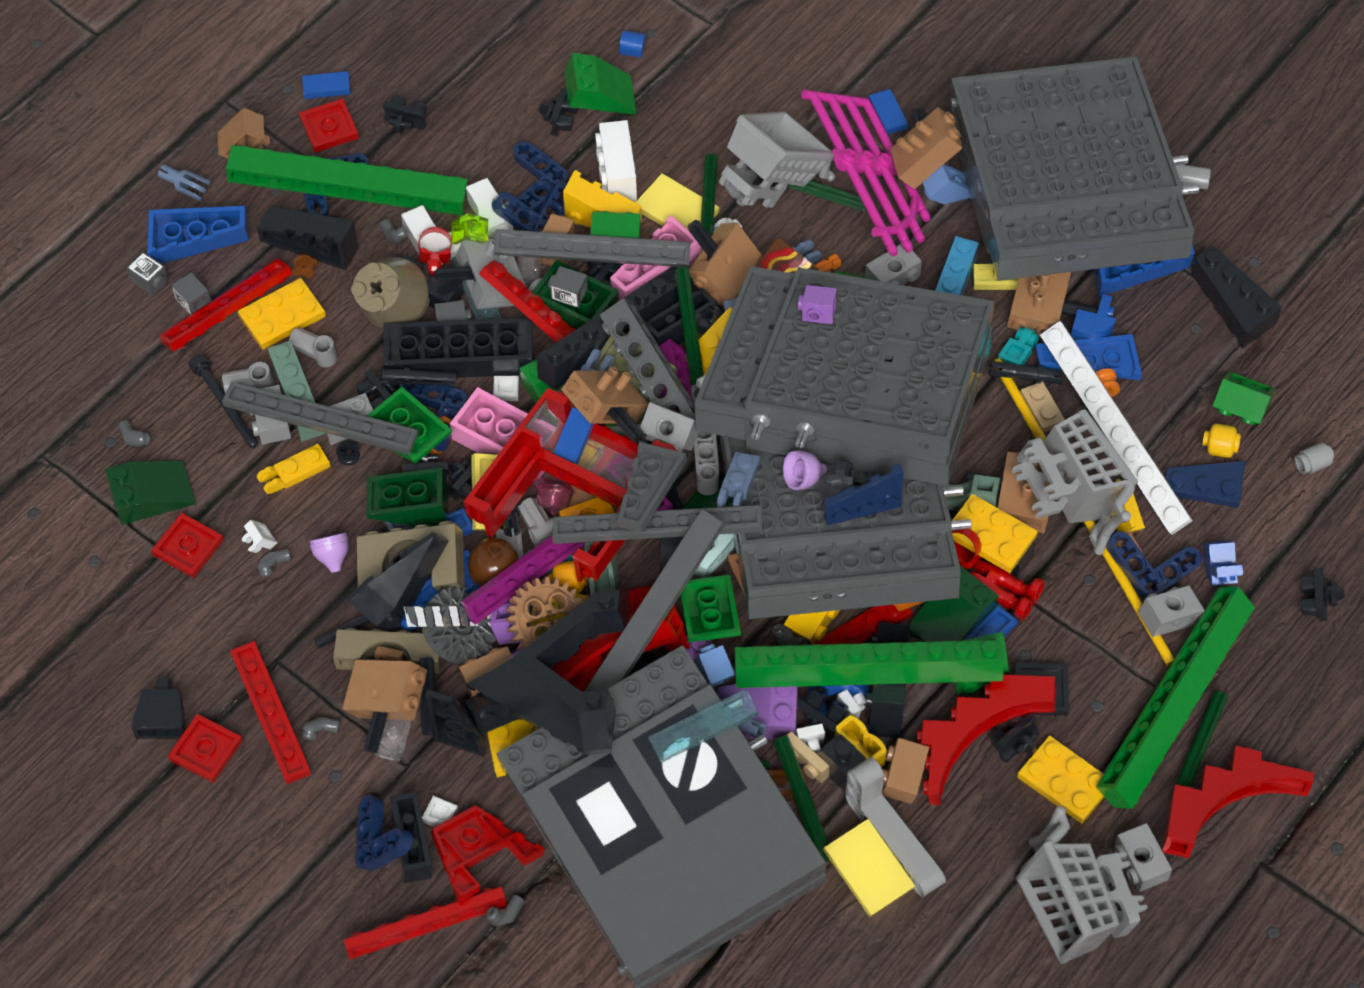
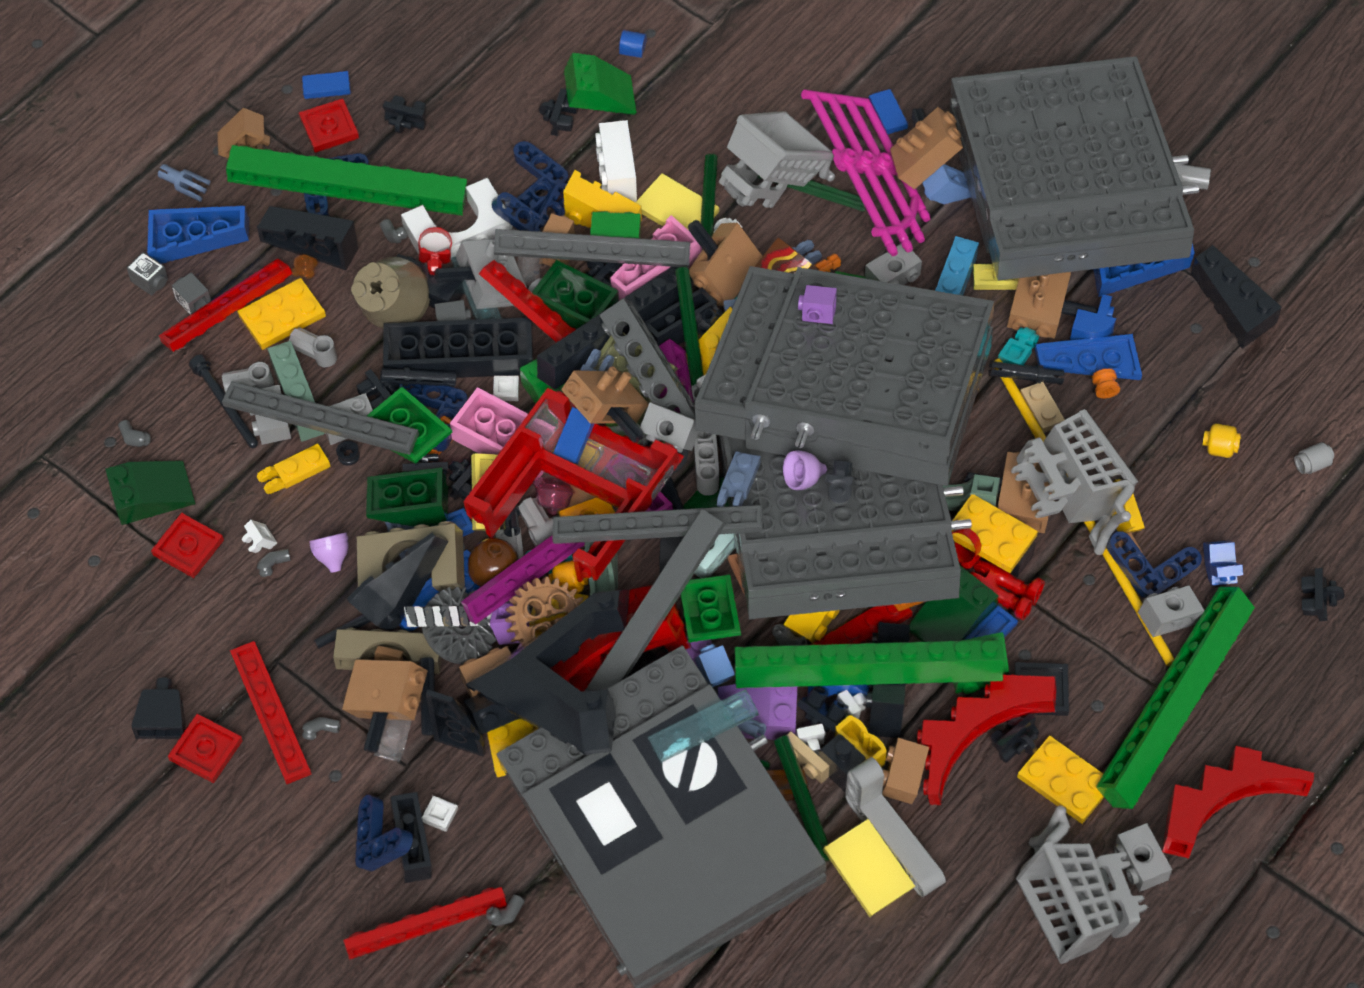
red wing [431,805,545,903] -> none
clear neon green panel [451,213,488,245] -> none
dark grey brick [548,266,588,308] -> none
dark grey wing [617,442,687,533] -> none
dark blue wing [824,463,903,525] -> none
white plate [1040,321,1193,535] -> none
dark blue wing [1165,461,1245,508] -> none
dark green axle [1170,691,1228,798] -> none
green slope [1213,371,1276,425] -> none

